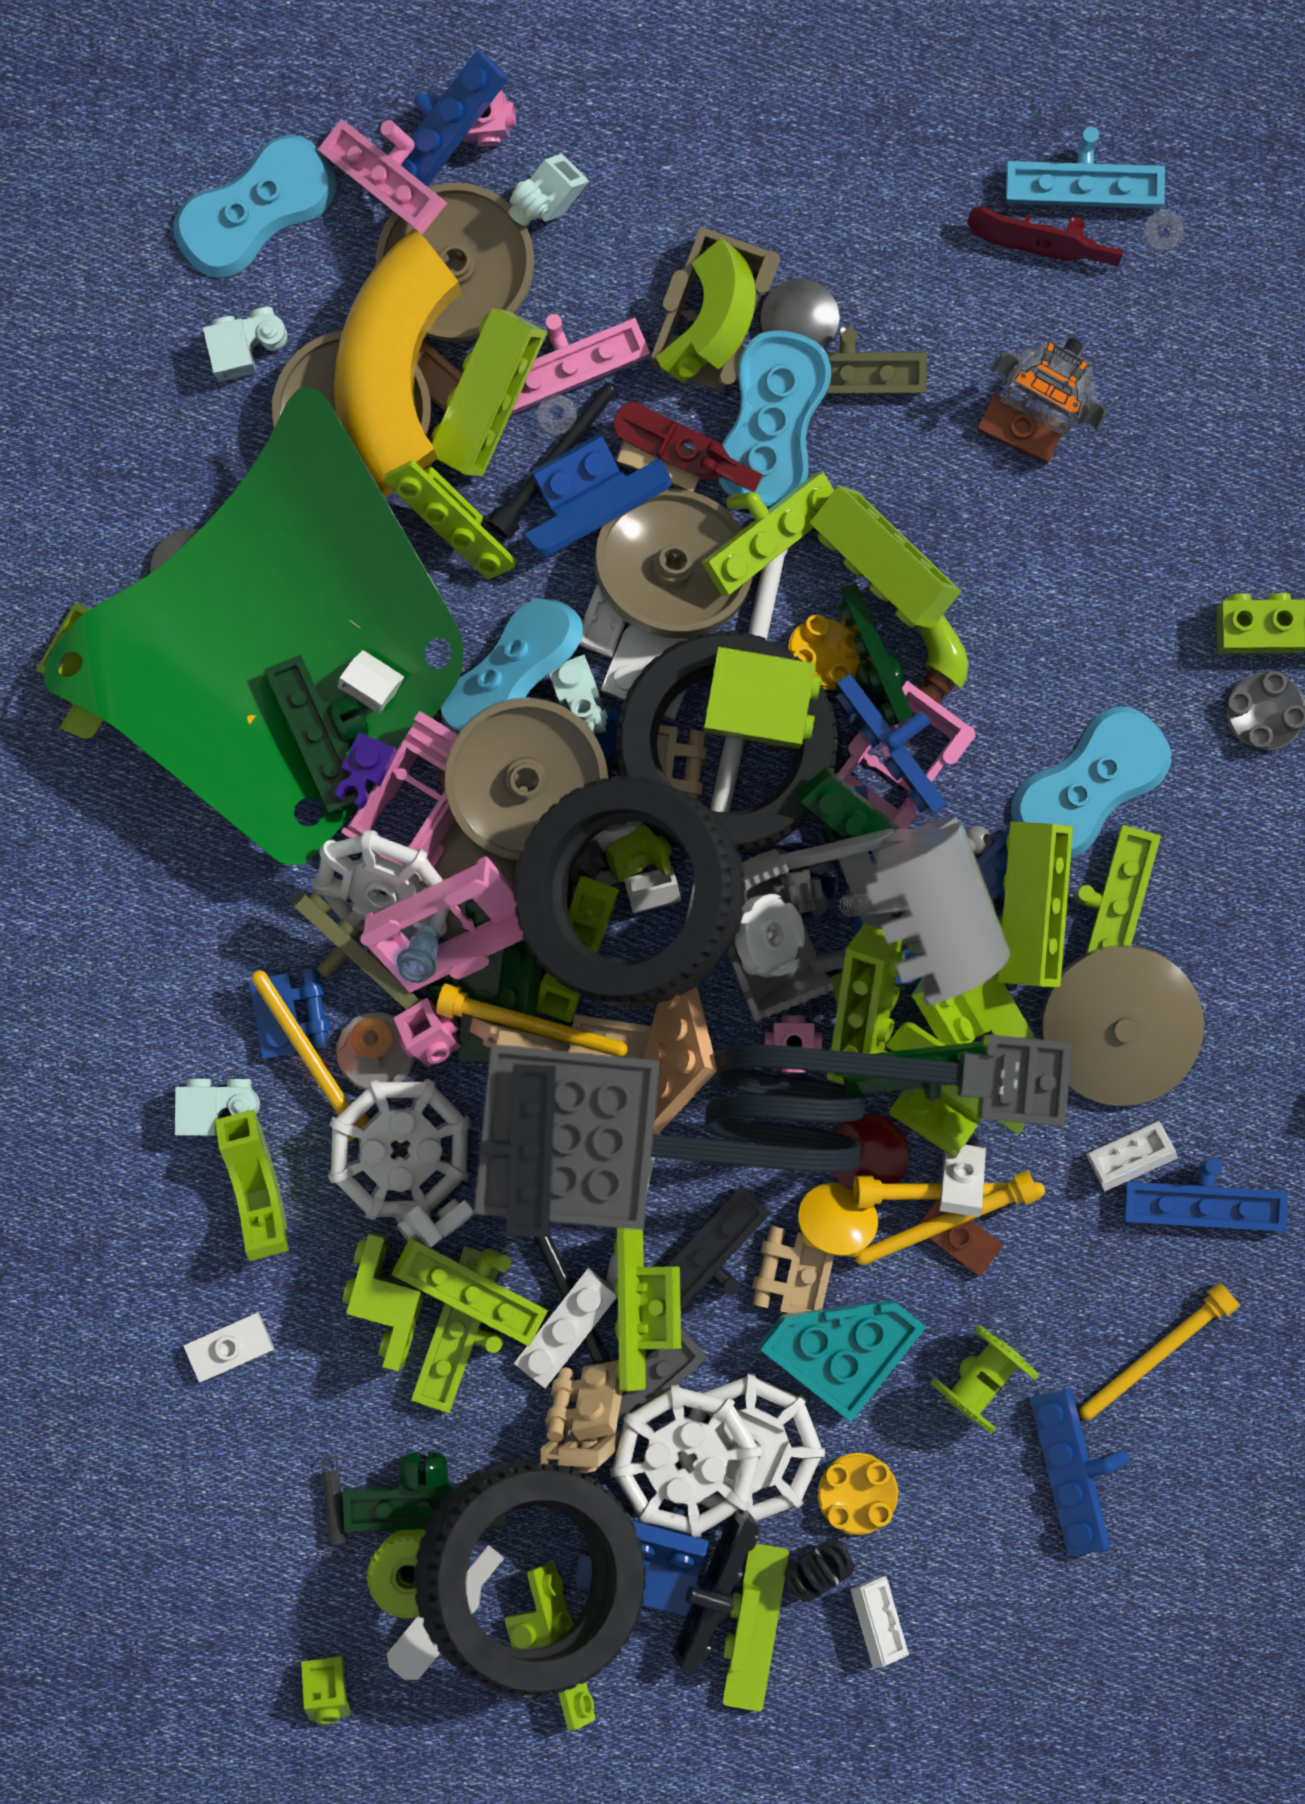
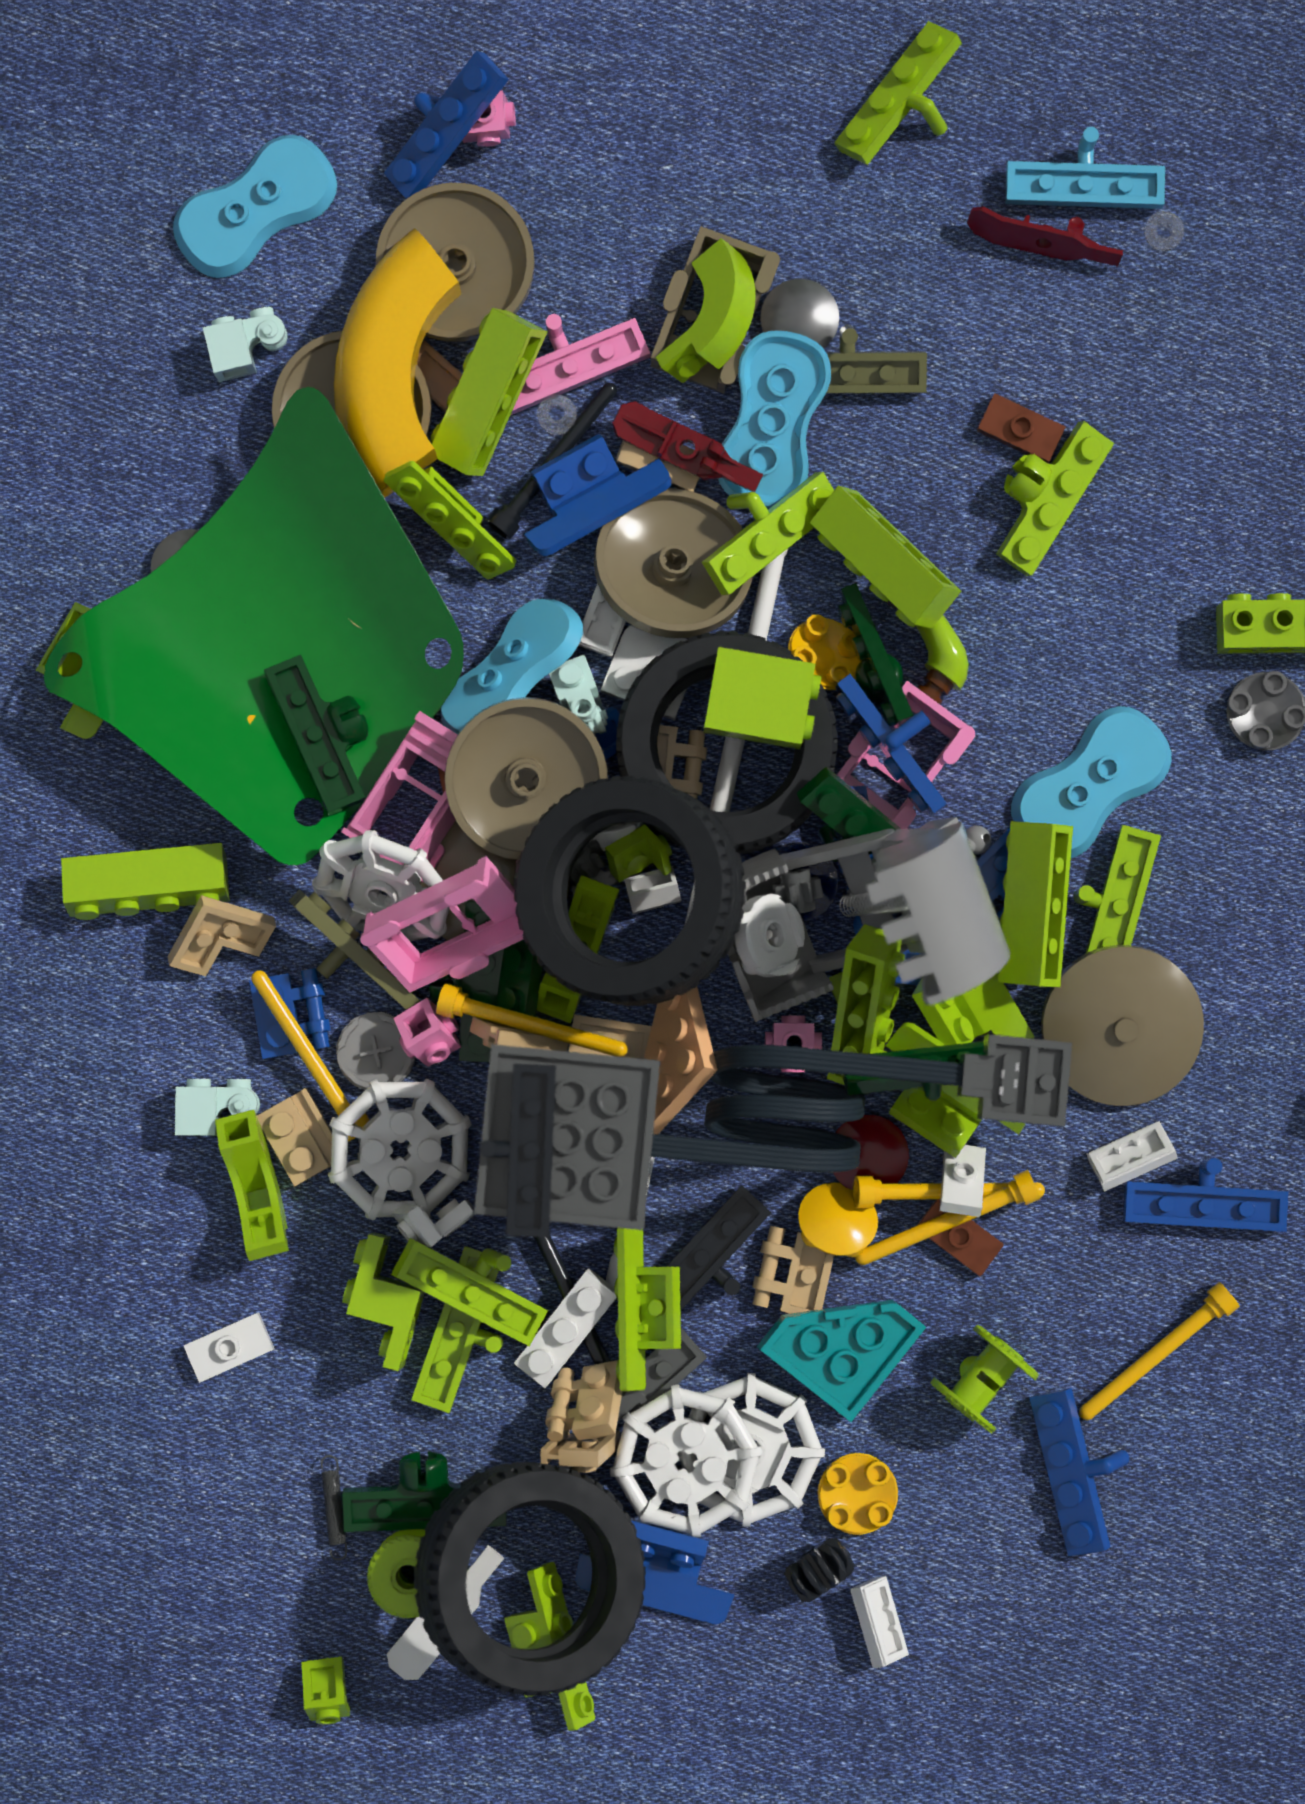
bright pink plate [317,119,447,235] -> none
dark purple plate [335,733,397,810] -> none
white piece [338,650,404,714] -> none
clear orange brick [351,1018,394,1060] -> none
clear light blue cone [397,926,439,983] -> none
light aqua brick [509,154,589,226] -> none
black plate [671,1509,759,1674] -> none
lime bracket [723,1543,789,1711] -> none
torso [990,338,1108,437] -> none
none -> lime brick [61,843,230,920]
none -> tan plate [167,895,276,976]
none -> tan plate [257,1088,332,1187]
none -> lime plate [834,21,962,165]
none -> lime plate [996,421,1115,576]

